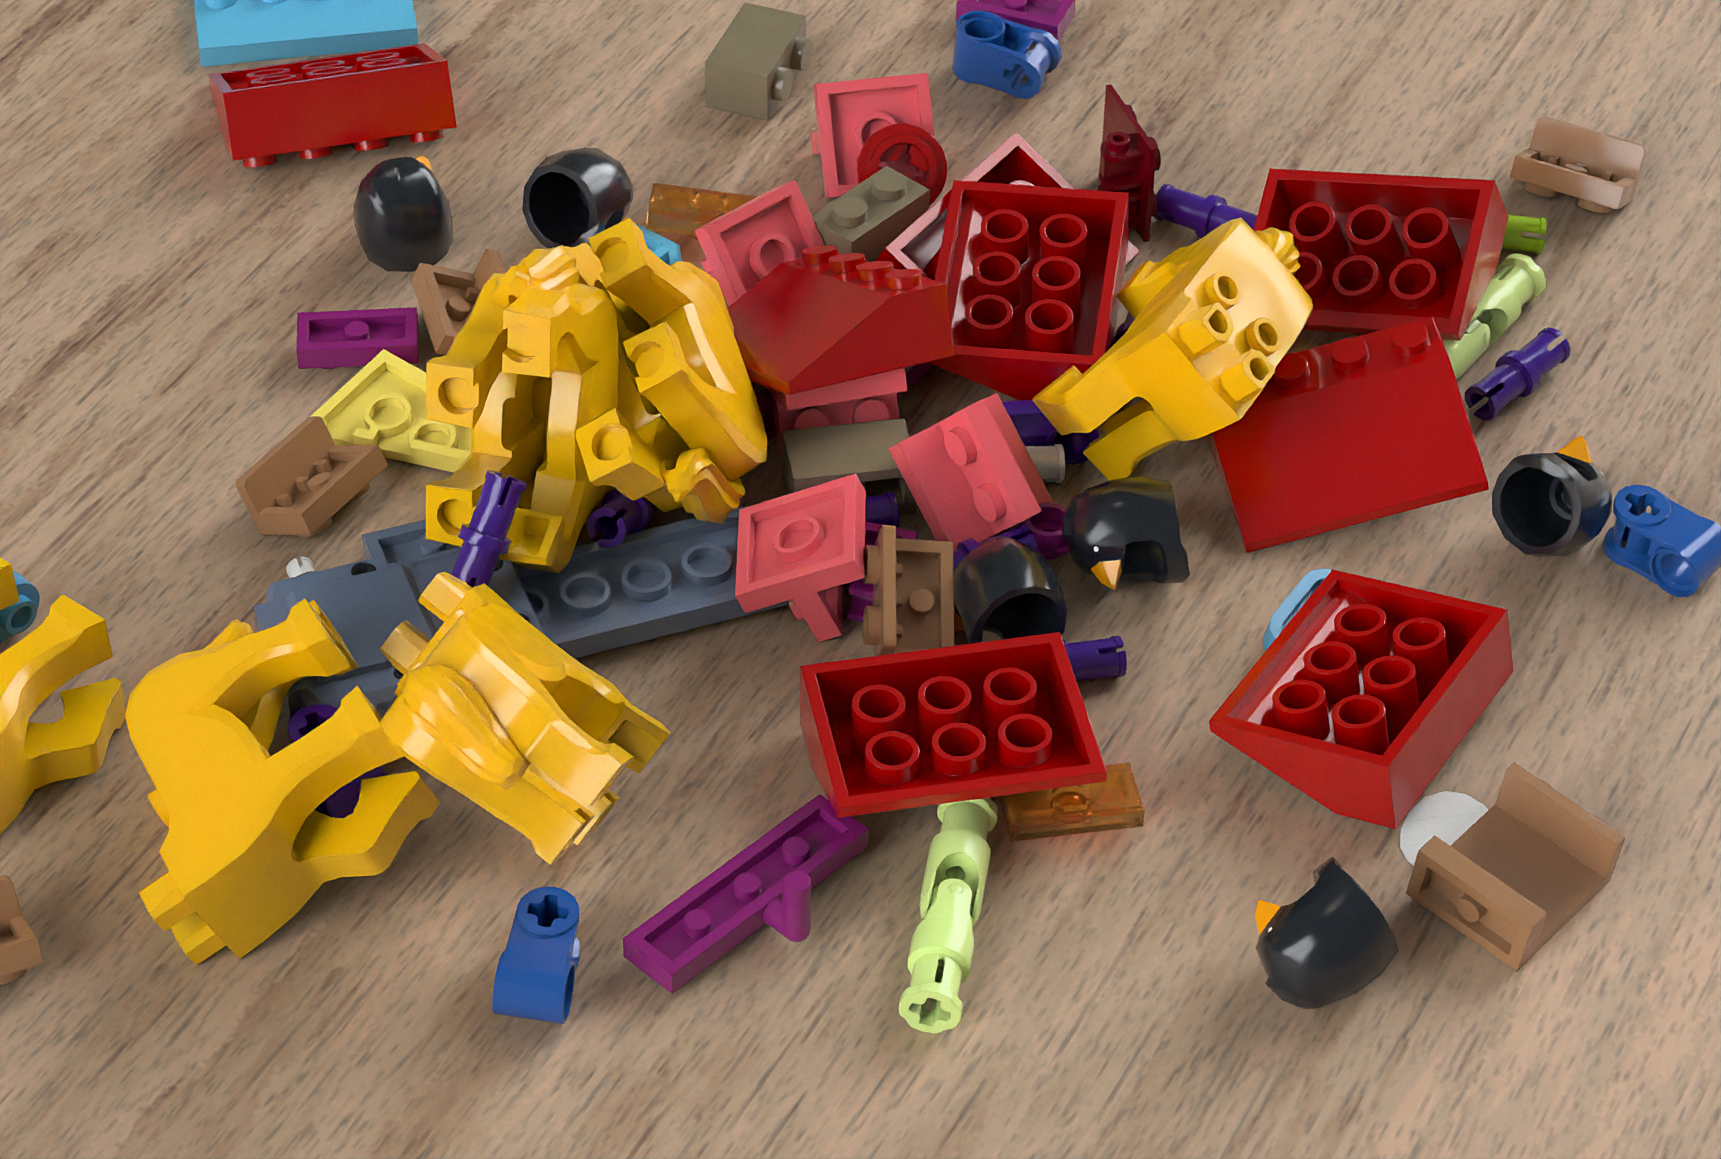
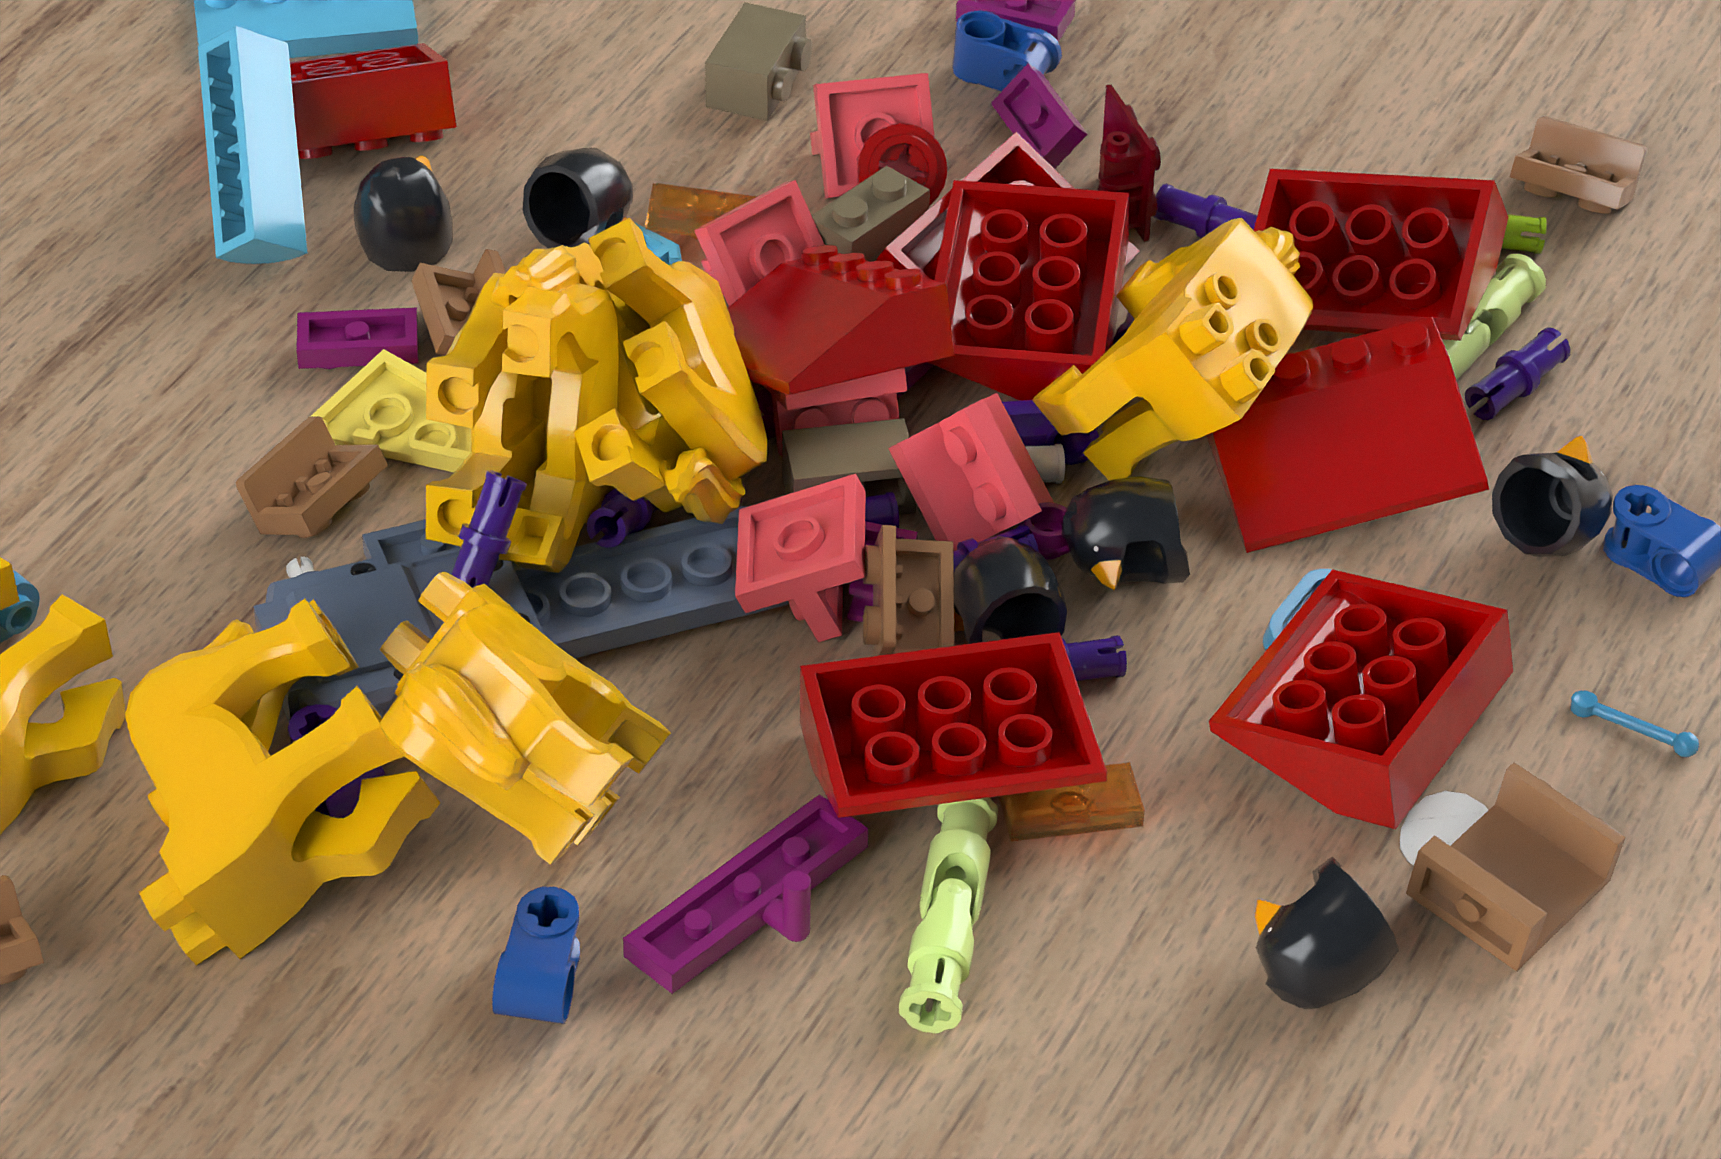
none -> medium azure brick [198,26,307,264]
none -> magenta plate [991,63,1088,169]
none -> dark azure hinge [1570,690,1699,758]

